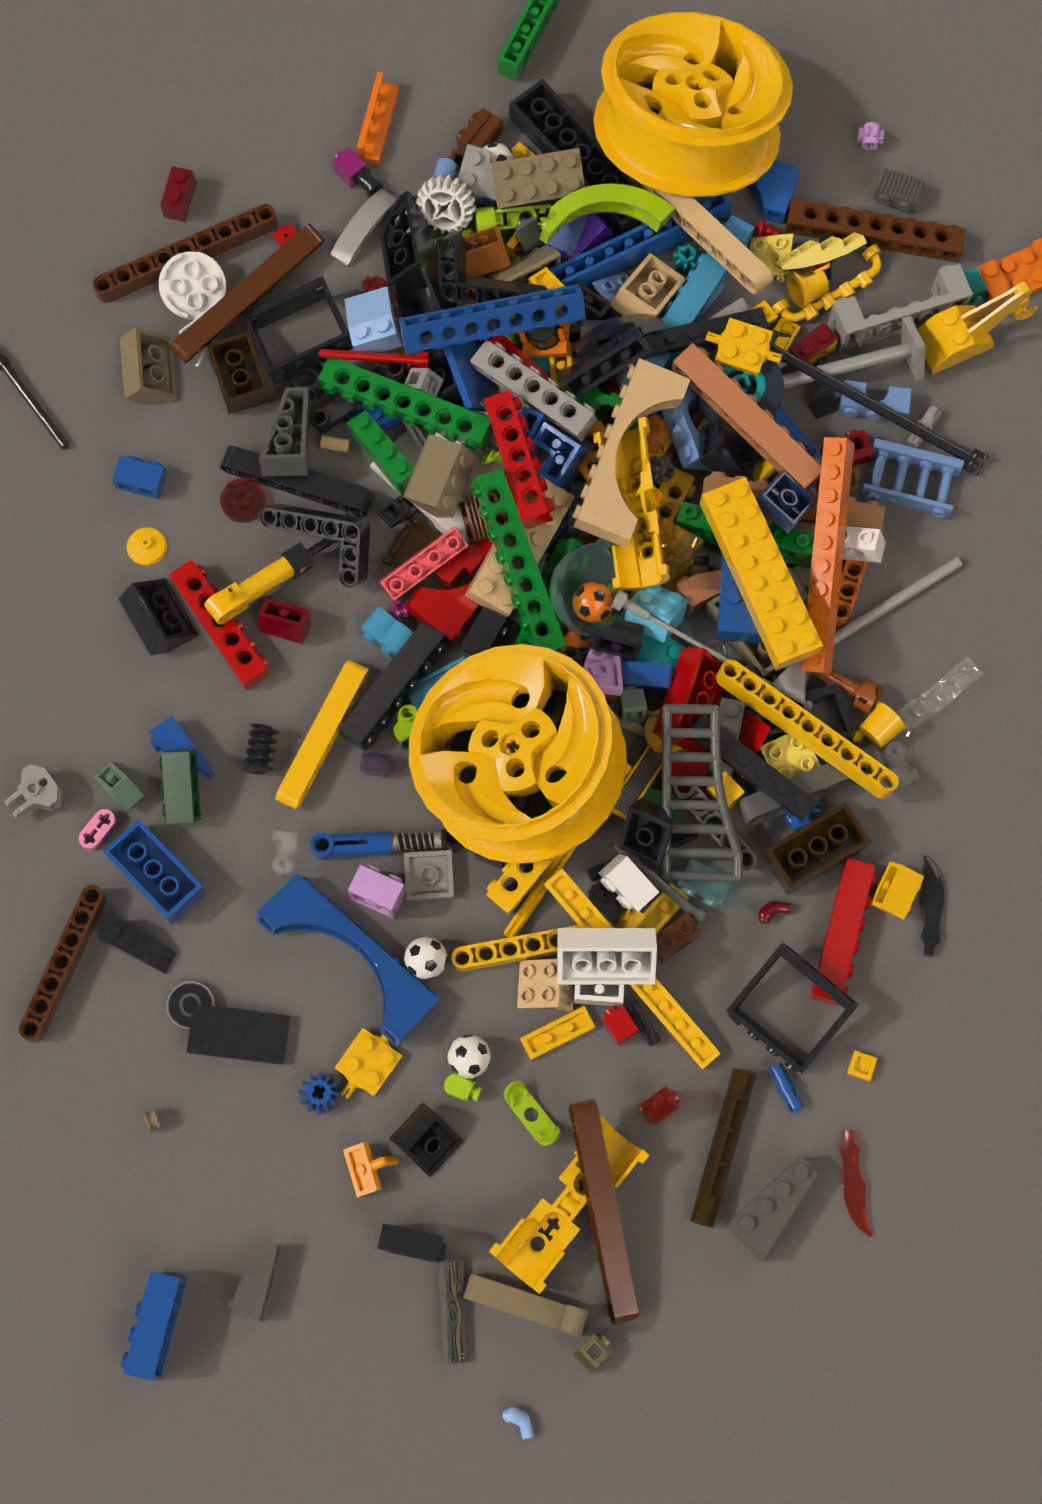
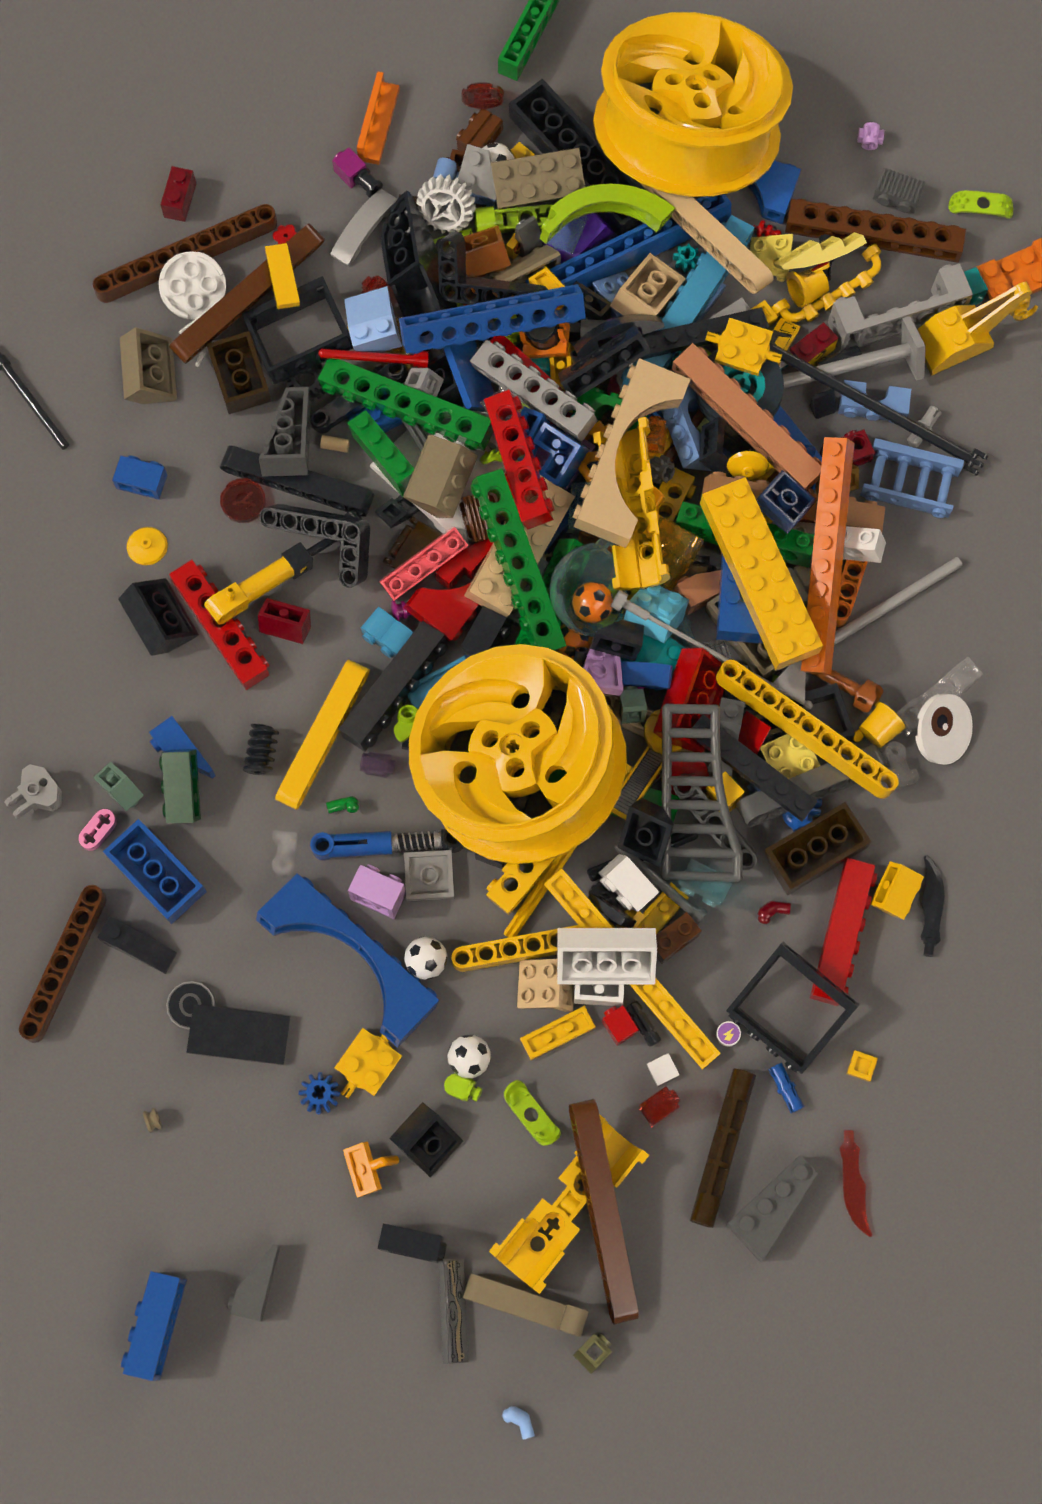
none -> yellow tile [265,243,300,309]
none -> green arm [326,796,359,814]
none -> clear red tile [461,82,504,109]
none -> black tile [588,893,636,928]
none -> white tile [646,1053,679,1087]
none -> medium lavender tile [716,1021,741,1047]
none -> yellow piece [727,451,769,480]
none -> white tile [915,694,973,765]
none -> lime piece [949,190,1014,219]

